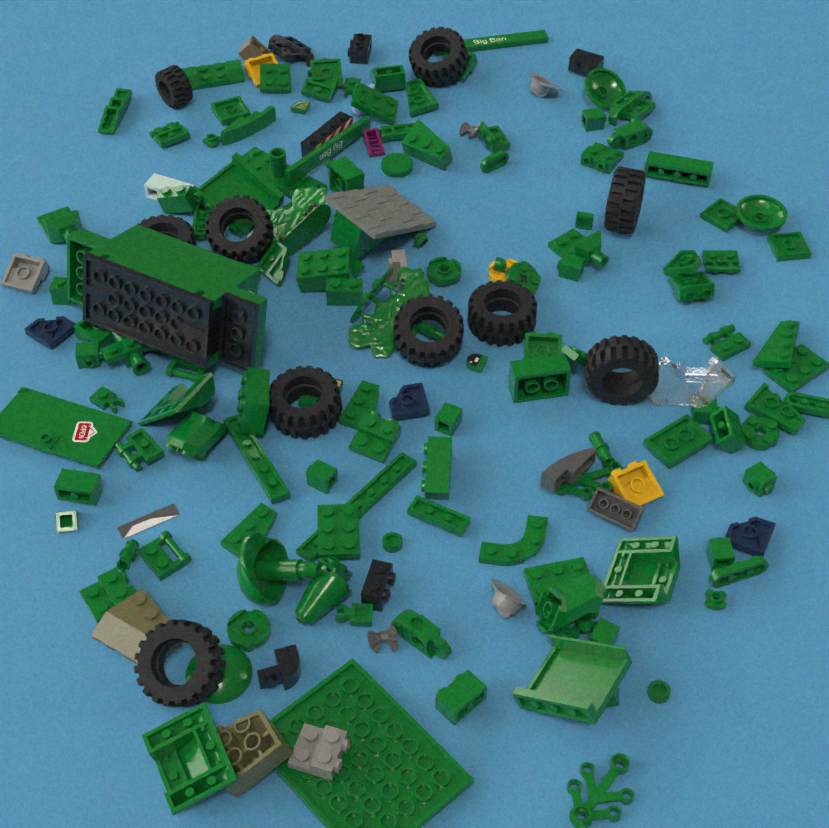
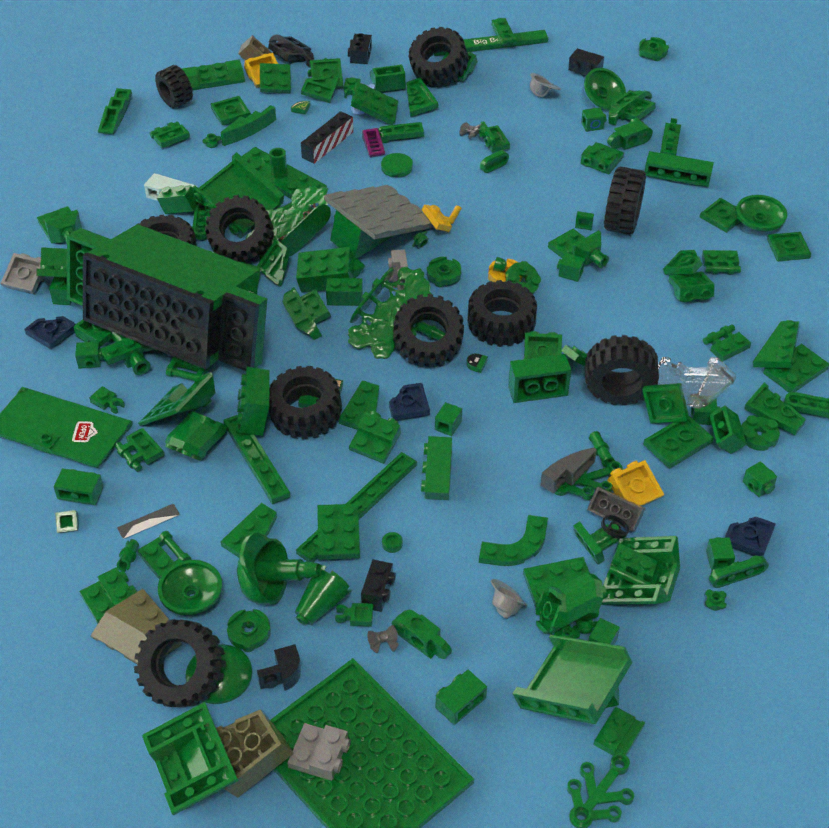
green tile [285,115,371,185] -> none
green brick [306,459,338,494] -> none
green slope [318,556,353,581] -> none
green brick [325,156,365,193] -> none
green wedge [401,119,453,171] -> none
green plate [407,495,471,537] -> none
green tile [647,680,671,704] -> none
none -> green plate [36,247,67,277]
none -> green dish [158,560,222,615]
none -> green plate [282,287,331,340]
none -> yellow plate [422,204,462,232]
none -> green plate [491,18,517,46]
none -> green piece [573,515,629,564]
none -> green plate [594,707,645,756]
none -> green plate [608,543,658,585]
none -> green plate [638,37,669,61]
none -> green plate [642,383,689,424]
none -> green plate [660,118,681,155]

